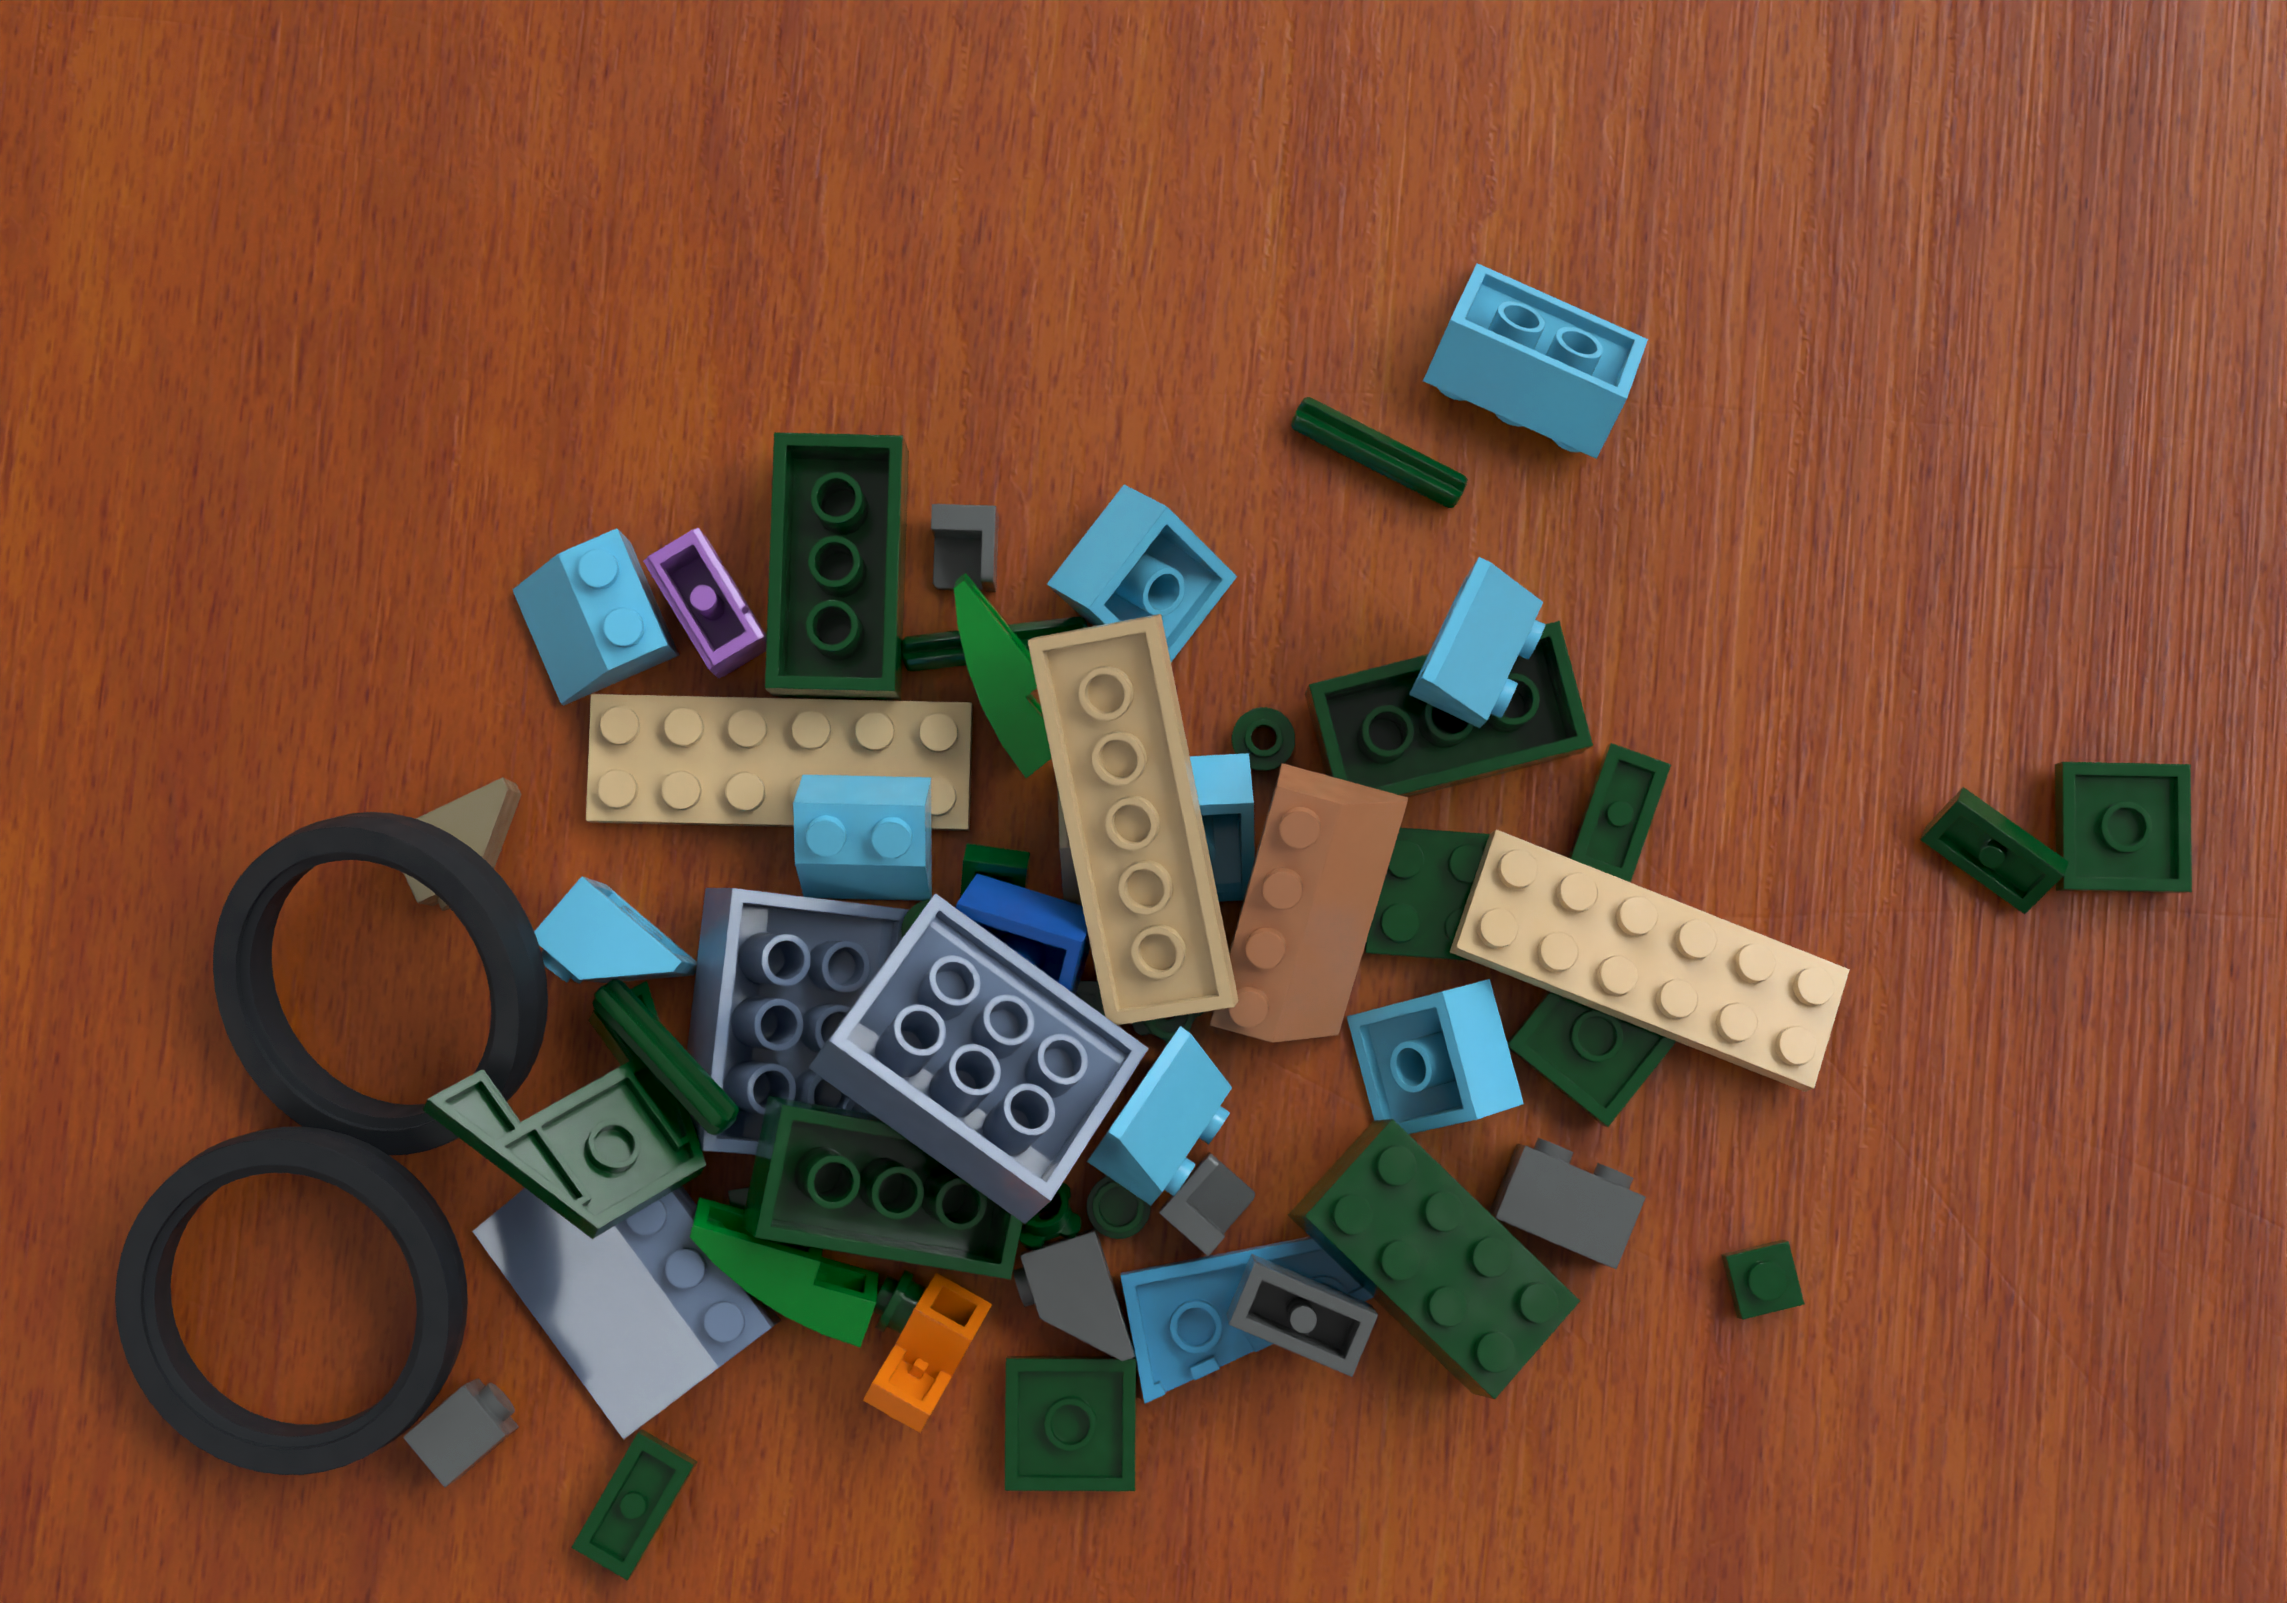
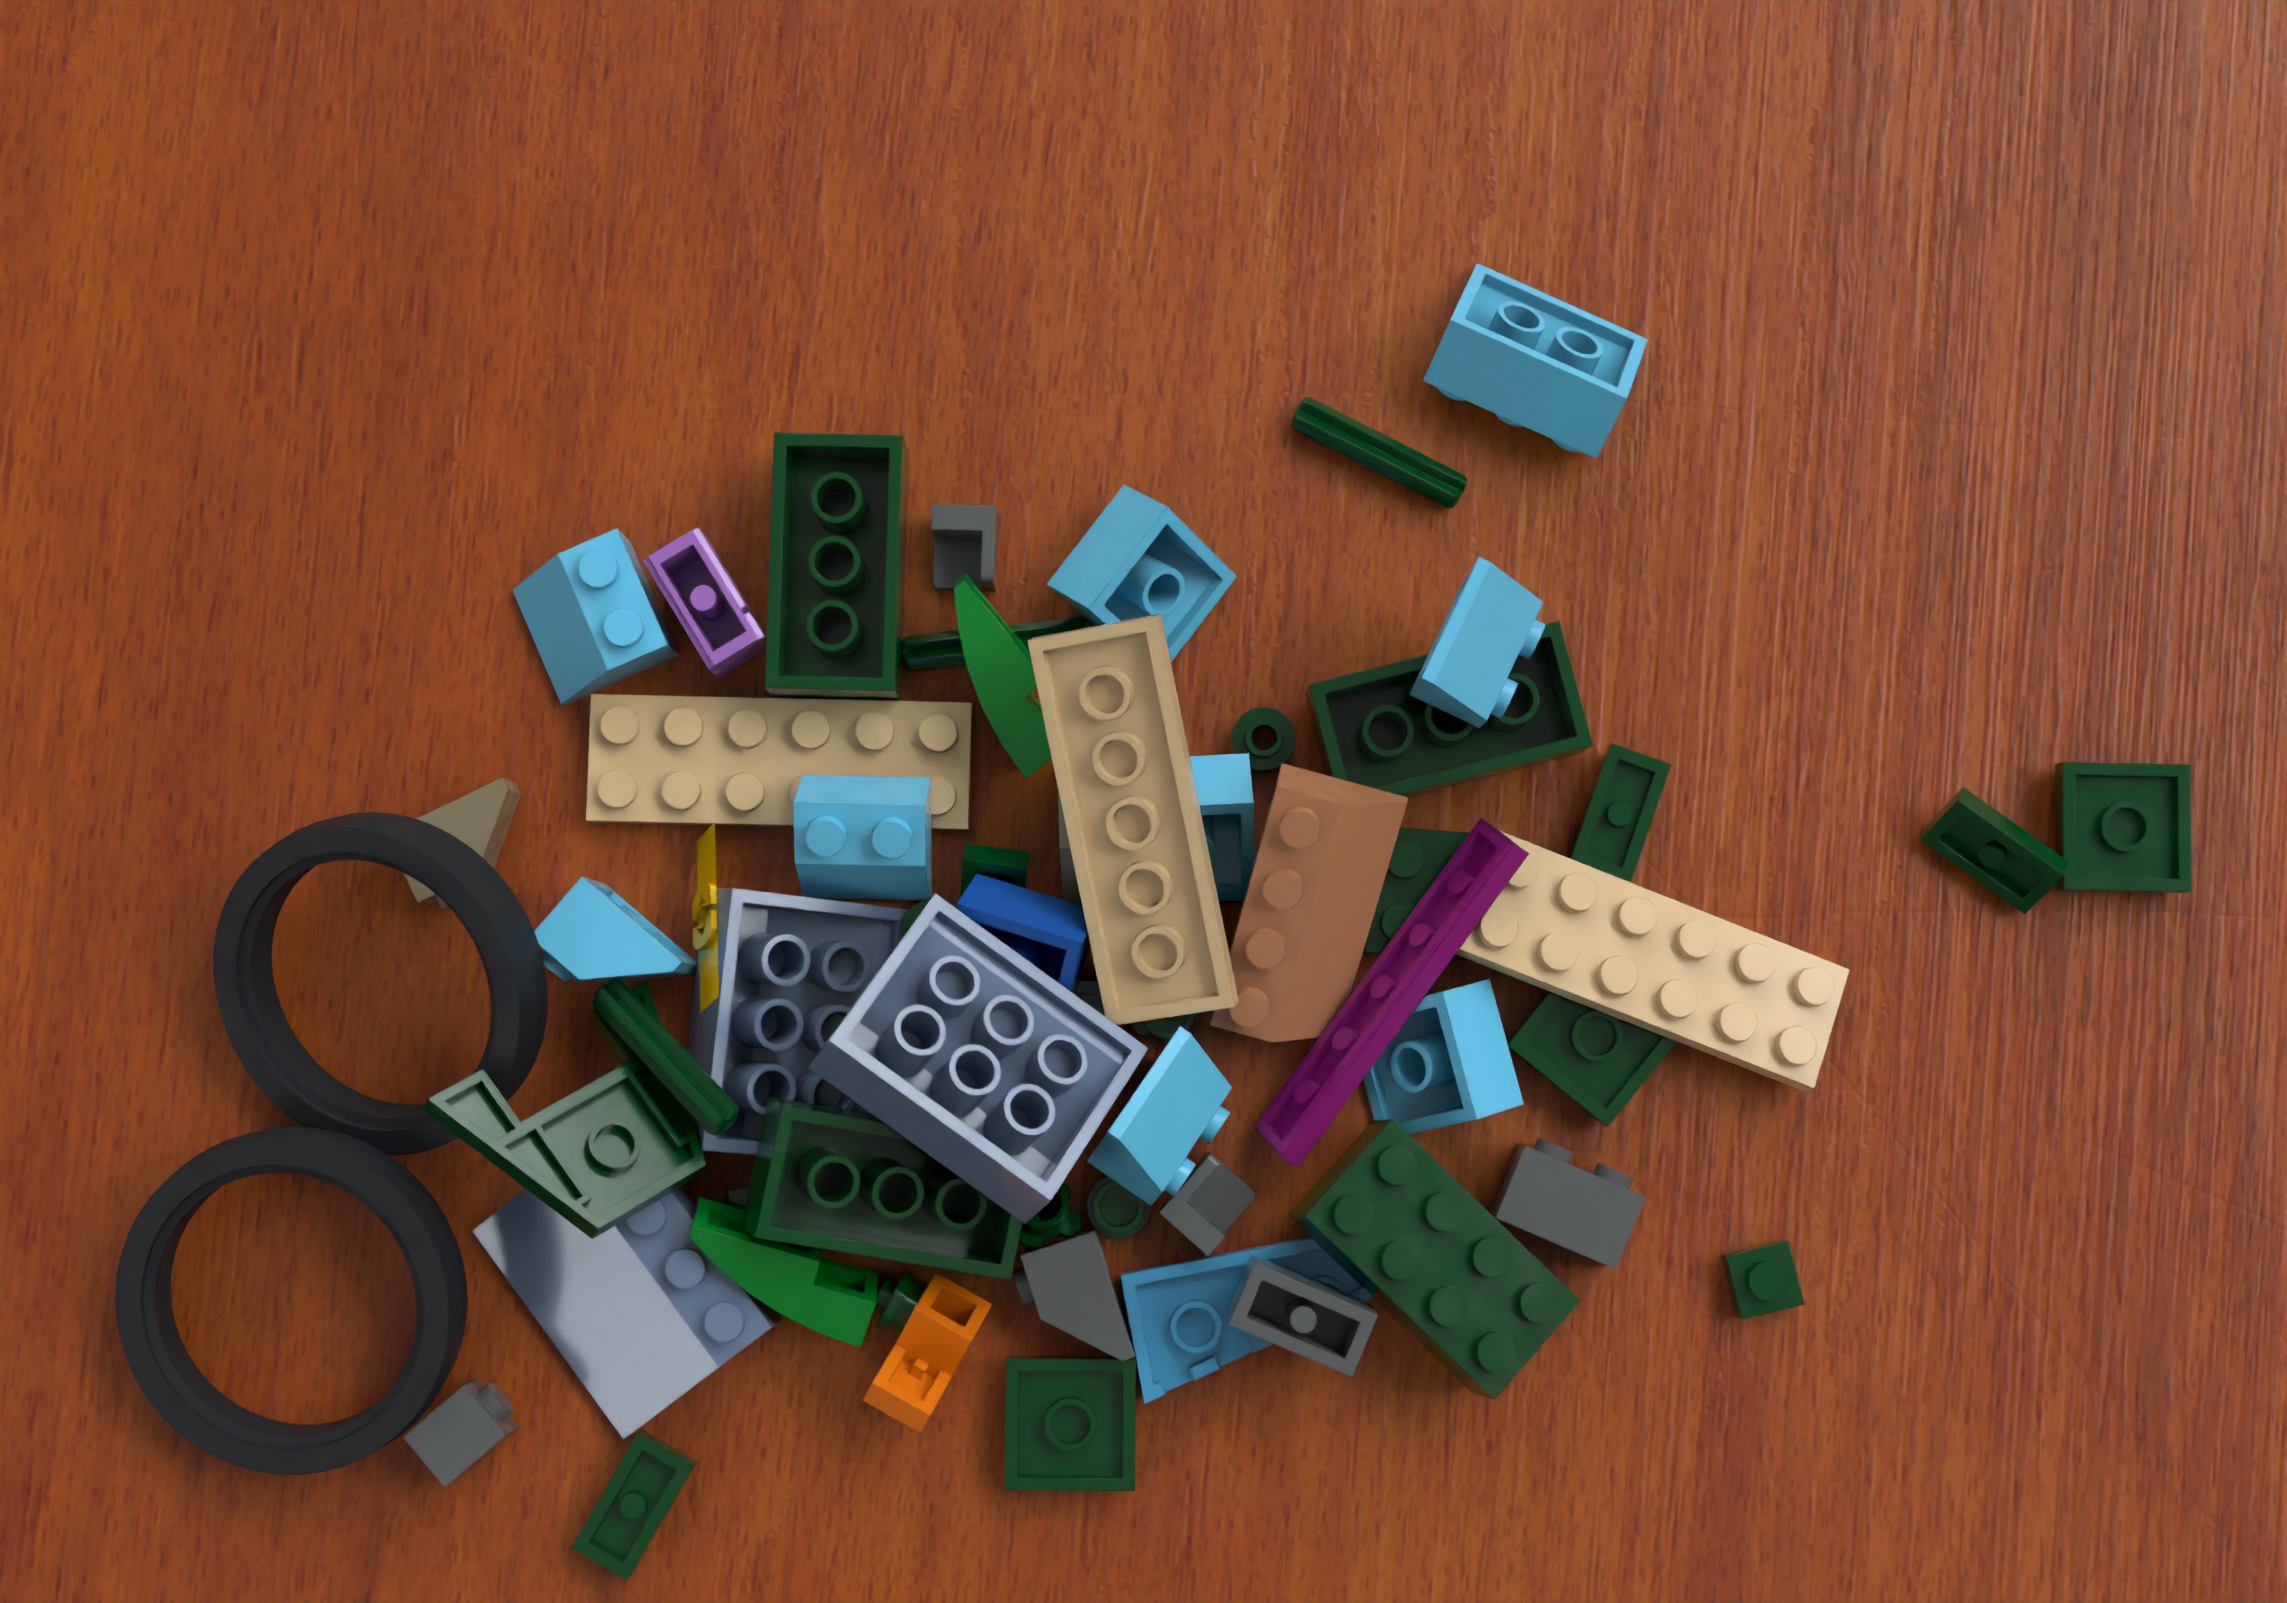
none -> yellow piece [692,822,719,1013]
none -> magenta tile [1254,818,1529,1168]

